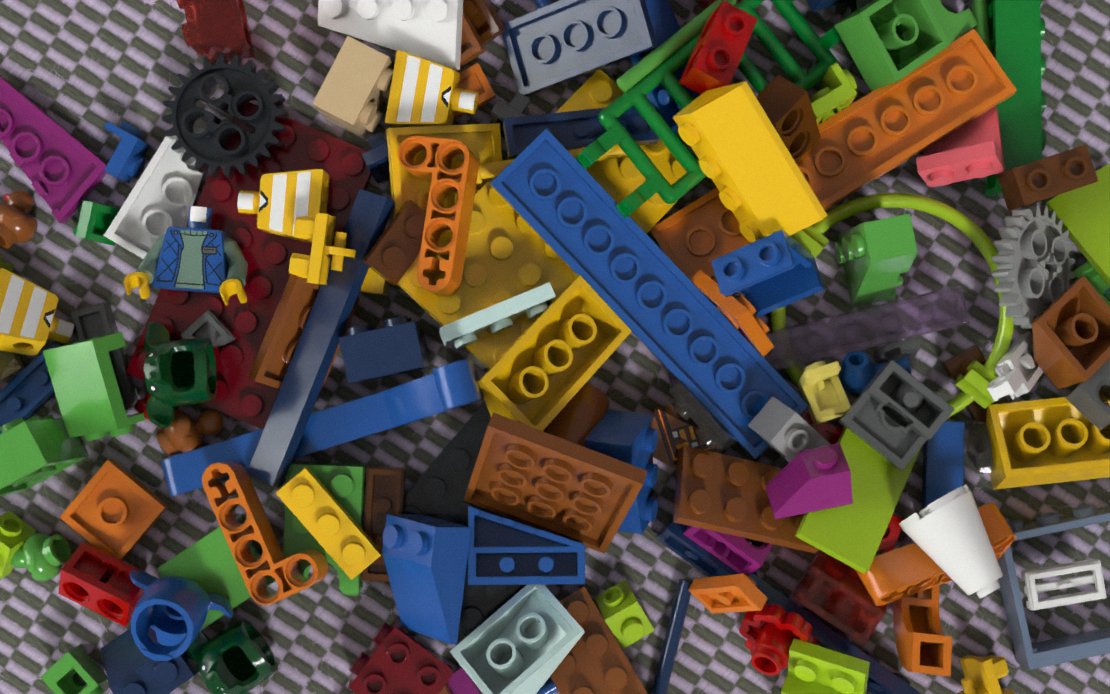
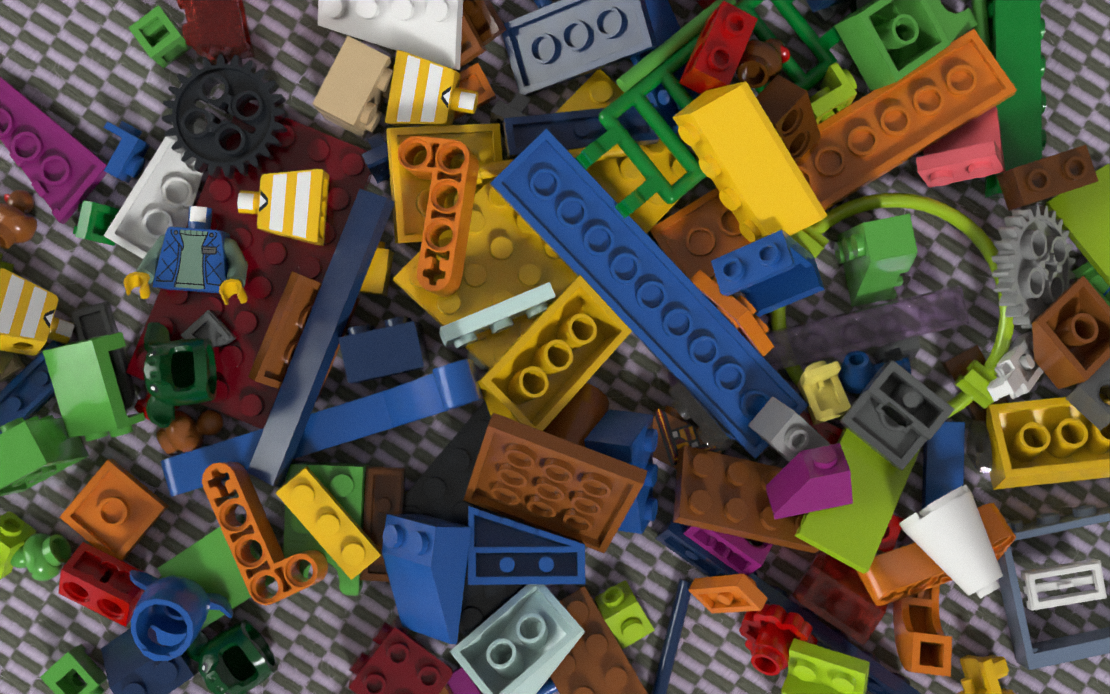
yellow hips [289,212,356,285] -> none
reddish brown plate [362,200,426,285] -> none
none -> bright green brick [128,5,193,68]
none -> reddish brown animal [735,38,790,88]

